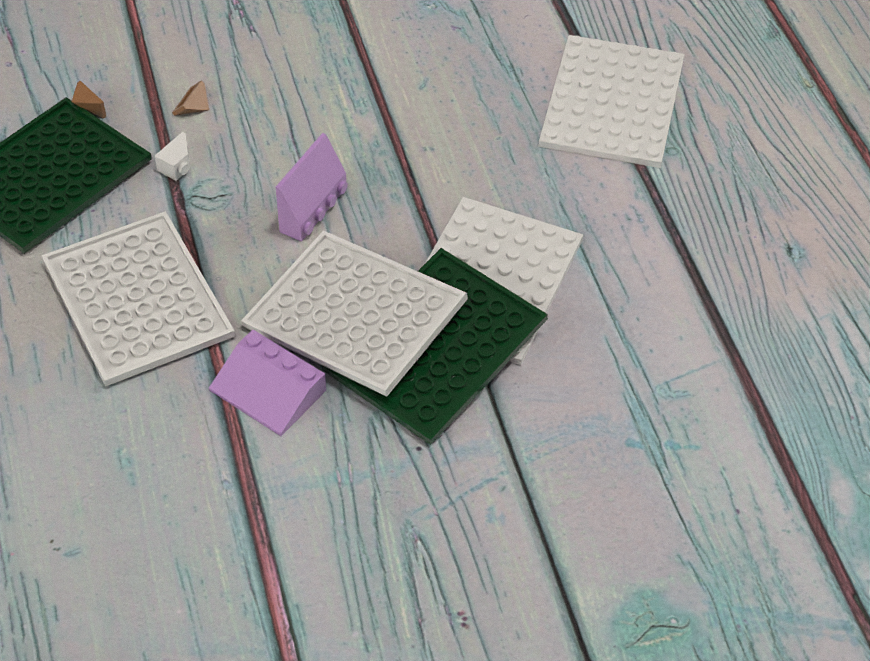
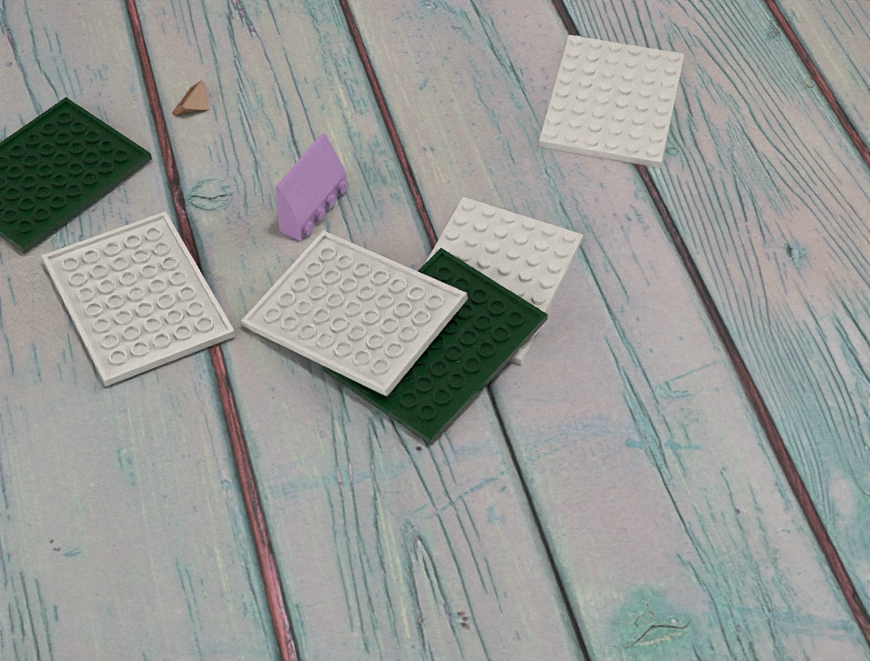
medium nougat slope [72,81,106,118] -> none
white slope [155,132,190,181] -> none
lavender slope [209,330,326,436] -> none

